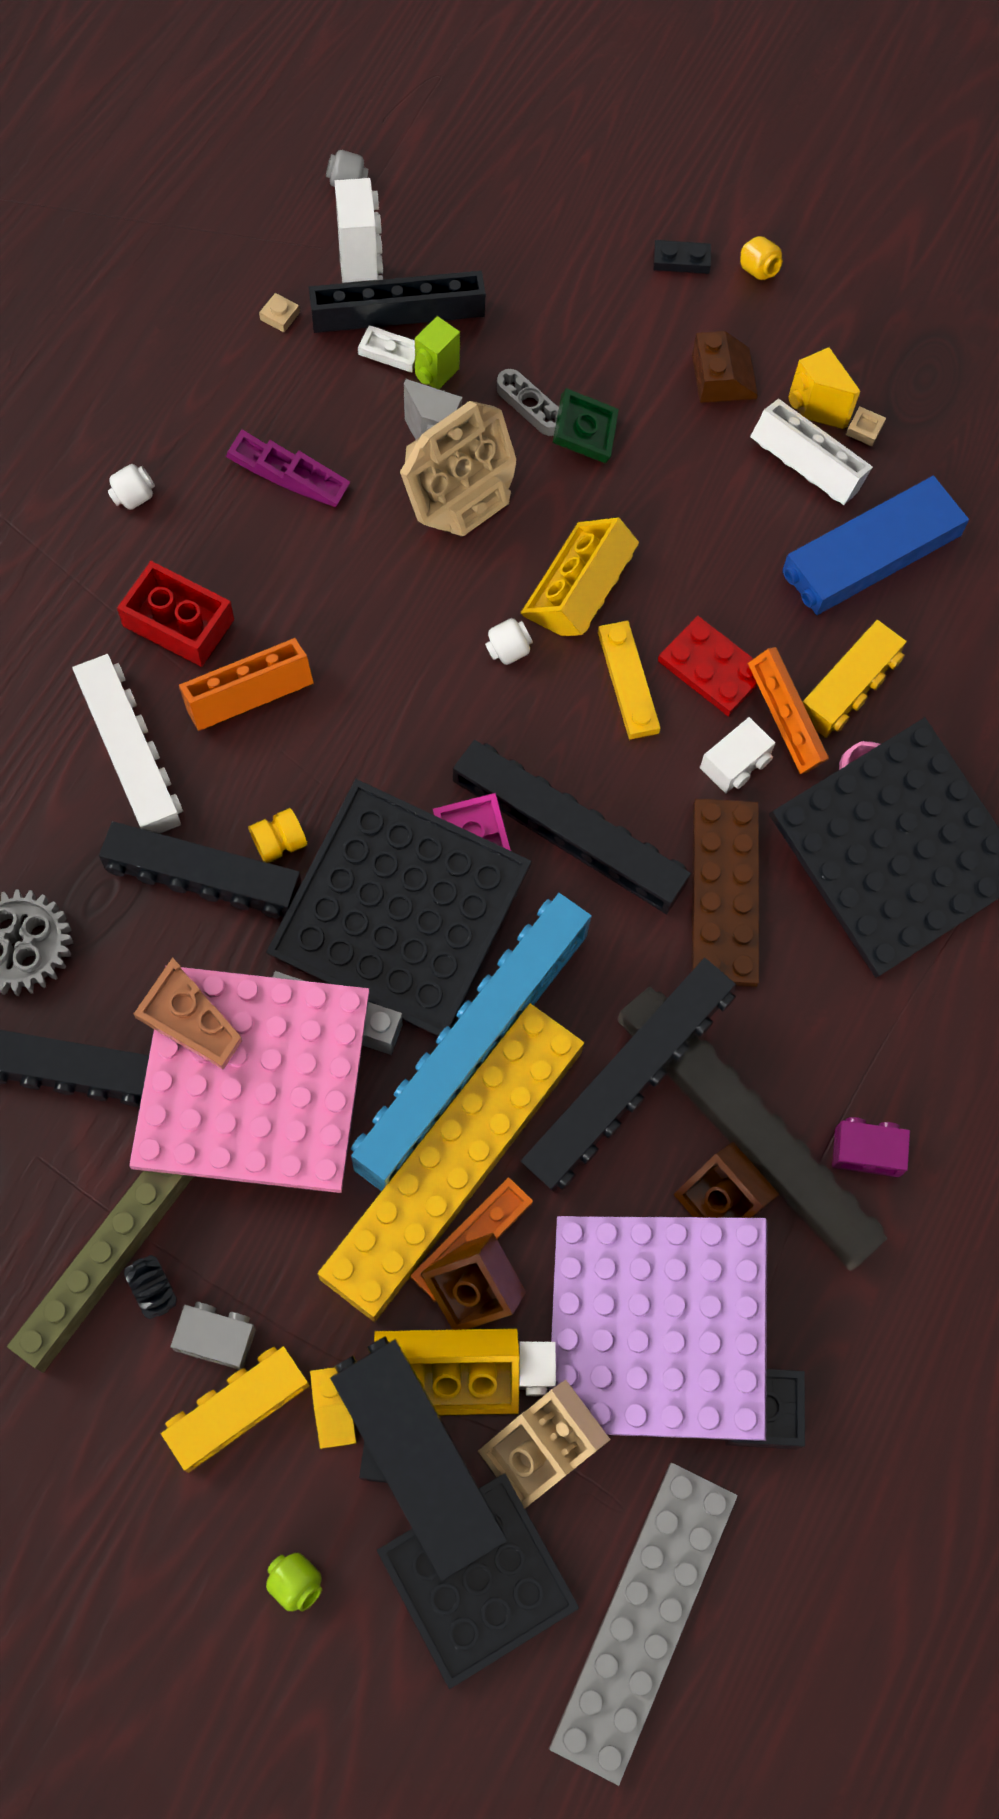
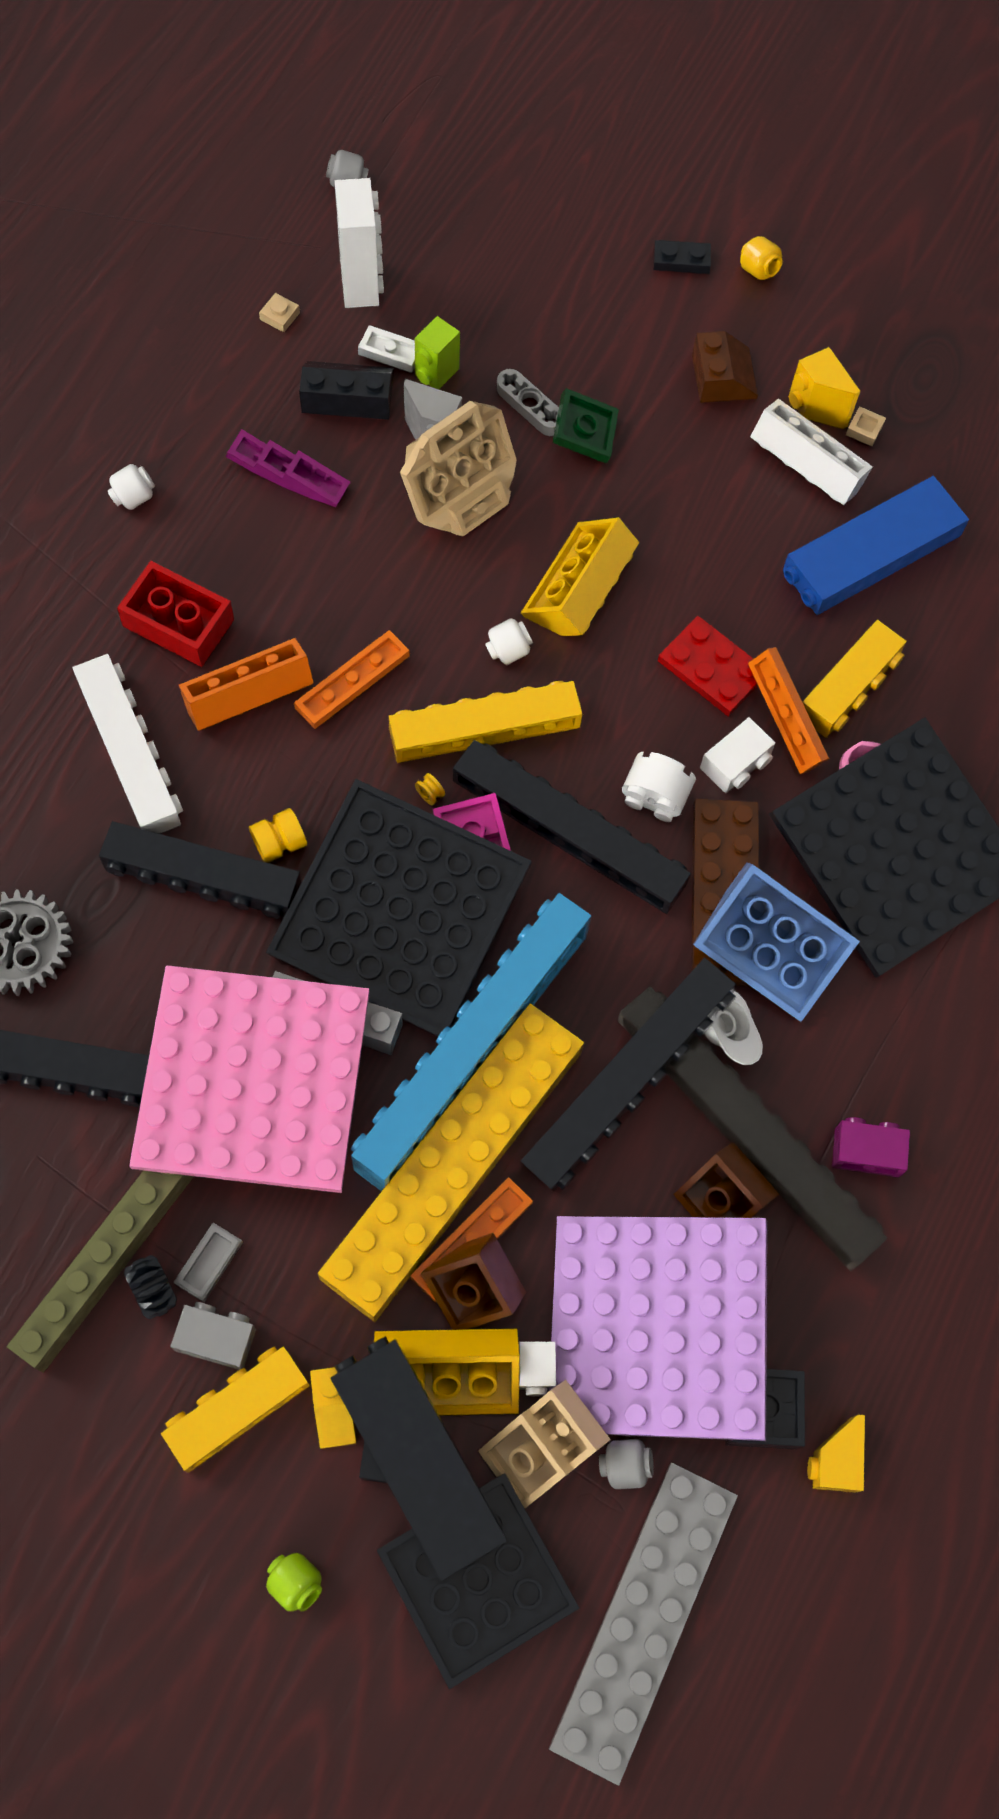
nougat wing [134,957,242,1070] -> none
black brick [309,270,486,333] -> none
yellow plate [598,620,660,740] -> none
none -> light grey tile [173,1223,243,1302]
none -> orange plate [294,630,410,729]
none -> black slope [299,361,394,420]
none -> yellow brick [389,681,582,763]
none -> yellow bush [415,773,445,805]
none -> light grey head [599,1439,654,1489]
none -> white brick [622,752,696,822]
none -> medium blue slope [693,862,860,1022]
none -> white piece [704,991,763,1065]
none -> yellow slope [807,1415,865,1493]

